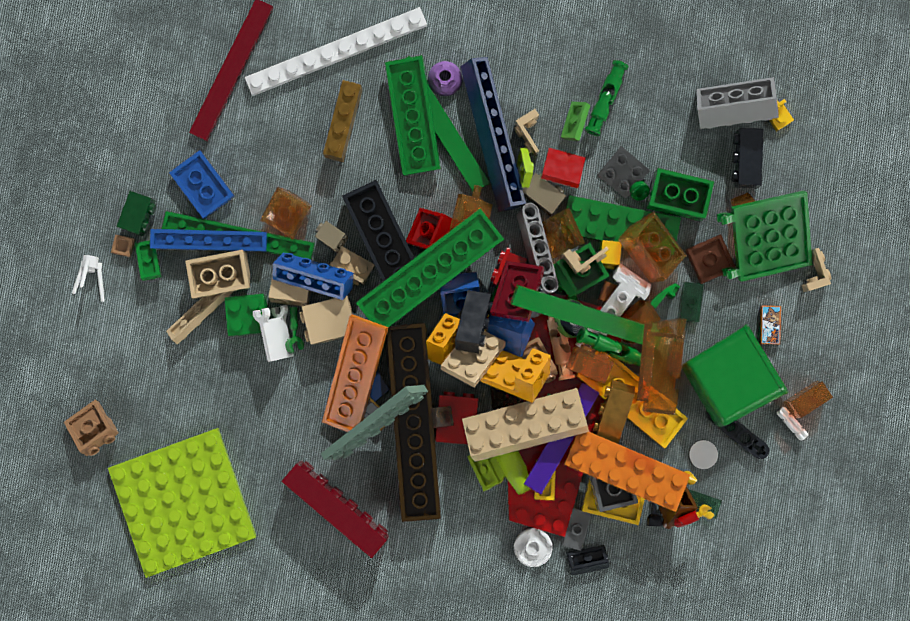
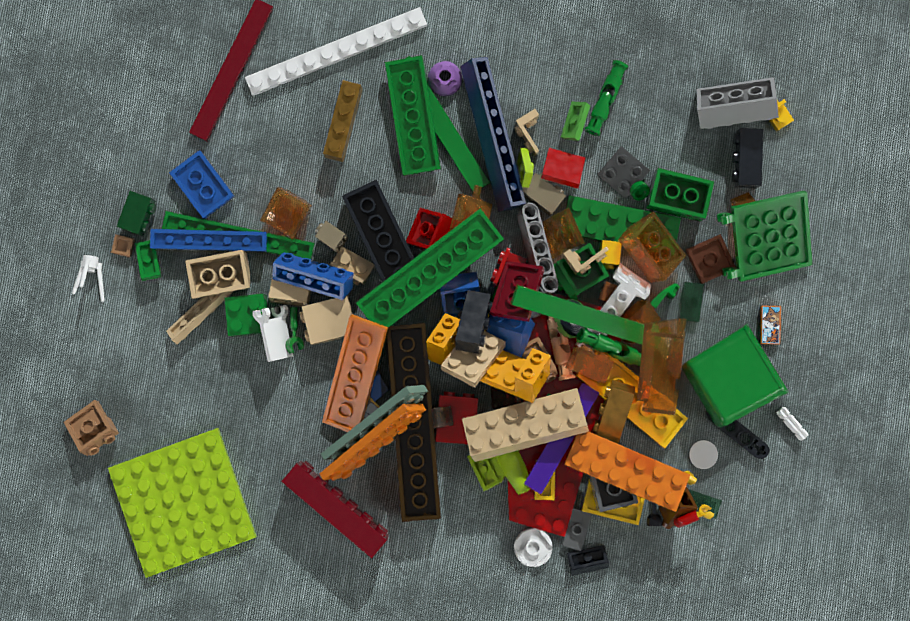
clear orange brick [784,381,833,418] -> none
tan bracket [801,248,831,292] -> none
none -> orange plate [319,404,426,481]

